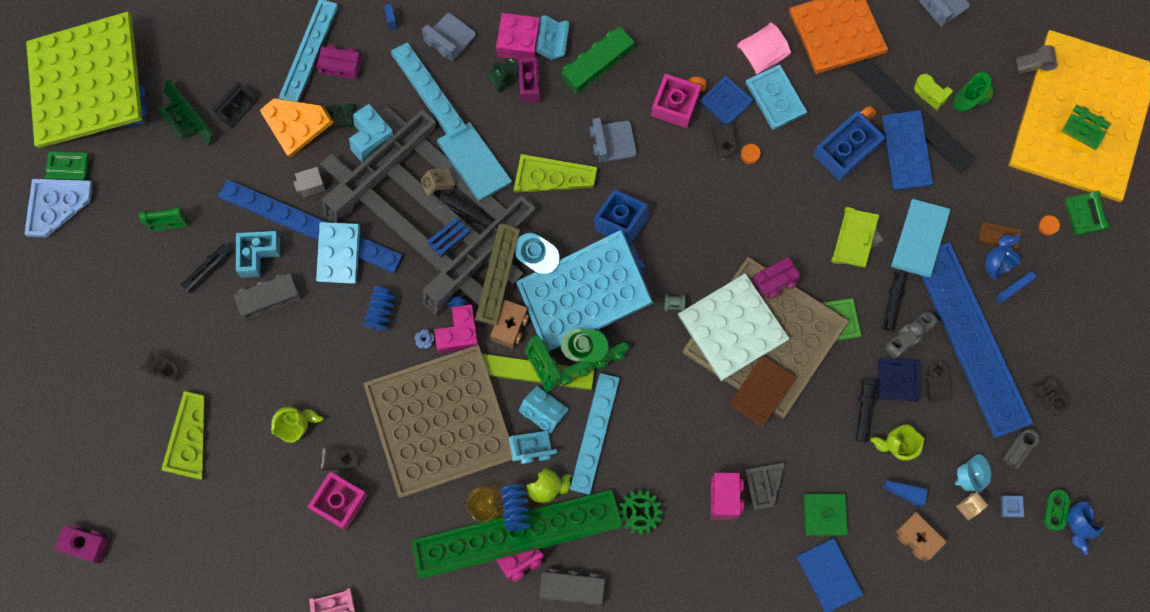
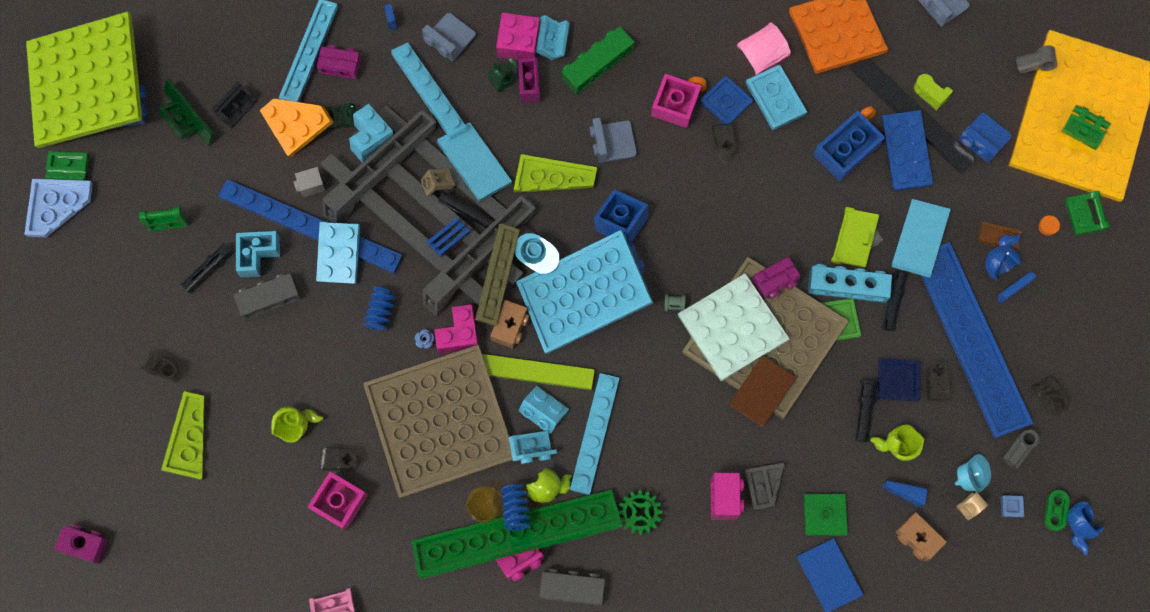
blue plate [448,297,468,312] -> none
green bracket [524,335,629,393] -> none
green piece [561,329,609,362] -> none
orange tile [741,144,761,164] -> none
dark grey piece [885,311,939,360] -> none
green piece [953,72,995,111] -> none
none -> medium azure brick [808,264,892,303]
none -> blue bracket [958,113,1011,163]

